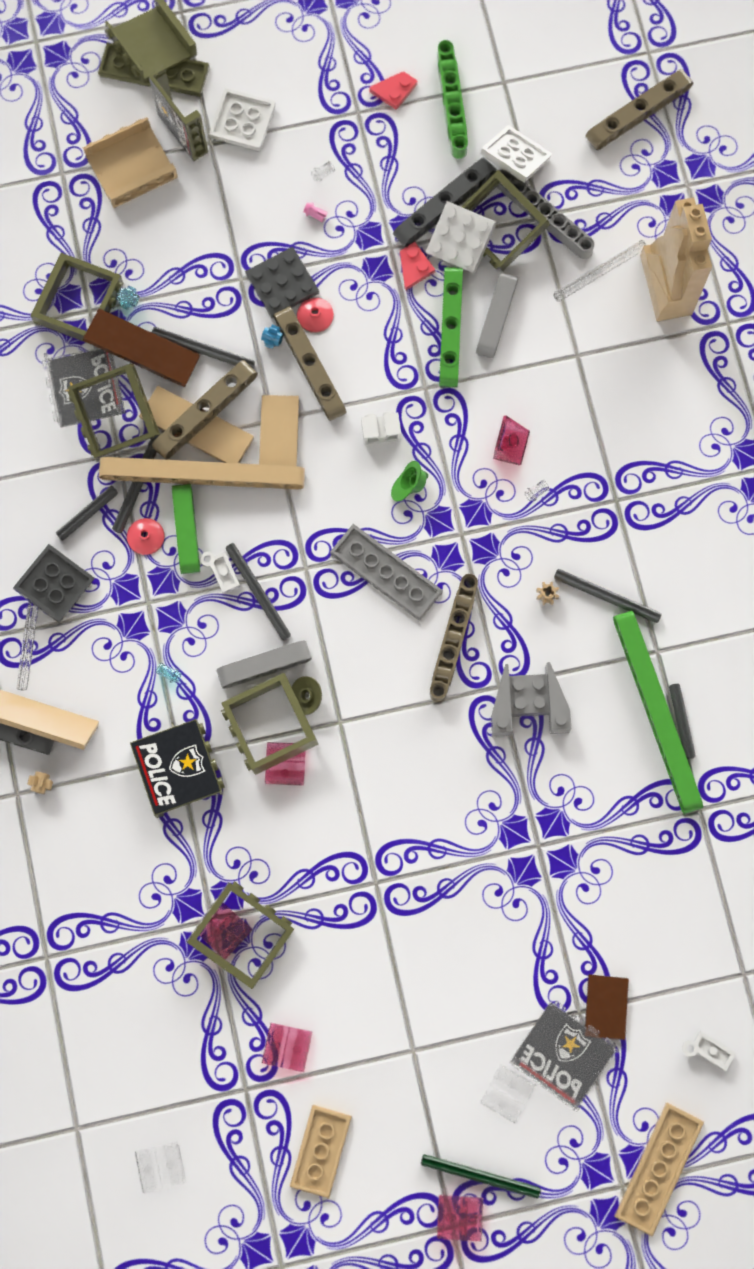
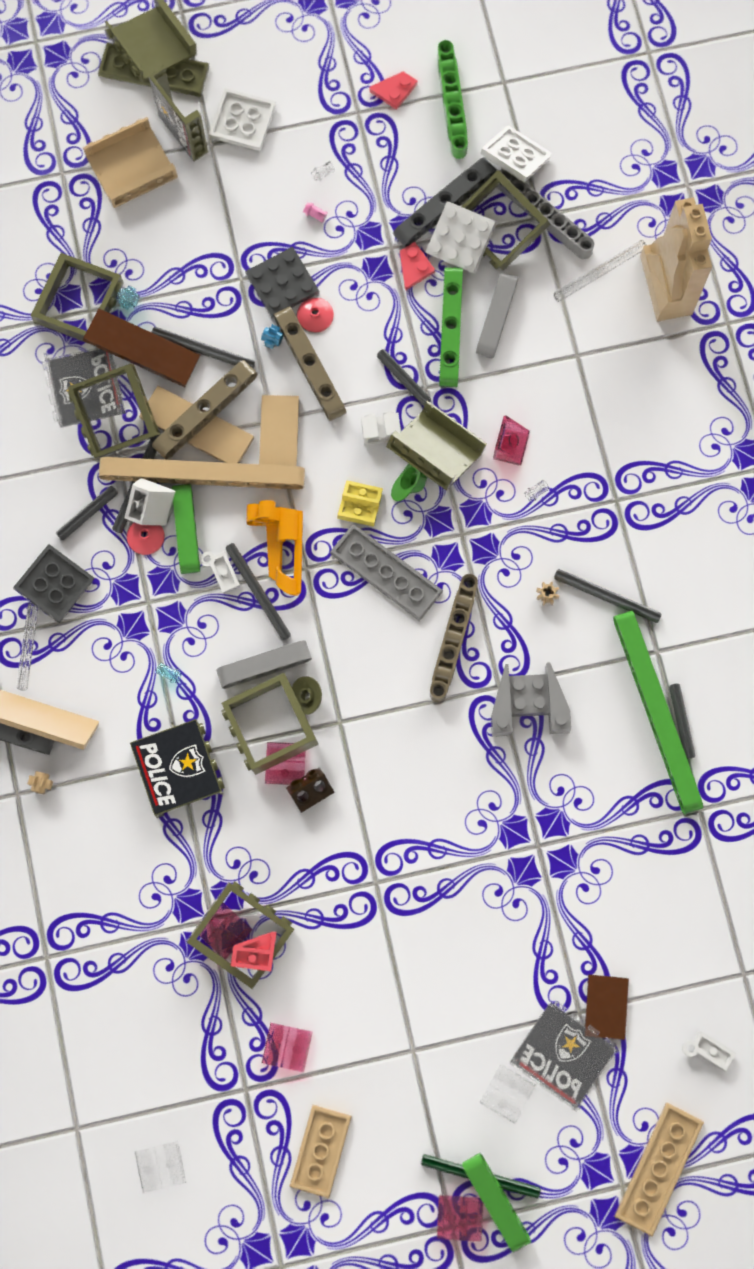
dark tan beam [585,69,694,150] -> none
none -> white slope [125,478,176,526]
none -> coral wing [230,931,276,971]
none -> light orange panel [246,500,303,596]
none -> dark brown brick [286,767,335,813]
none -> light yellow slope [337,480,383,527]
none -> dark grey axle [377,349,431,406]
none -> olive panel [386,401,487,491]
none -> bright green beam [462,1153,531,1253]

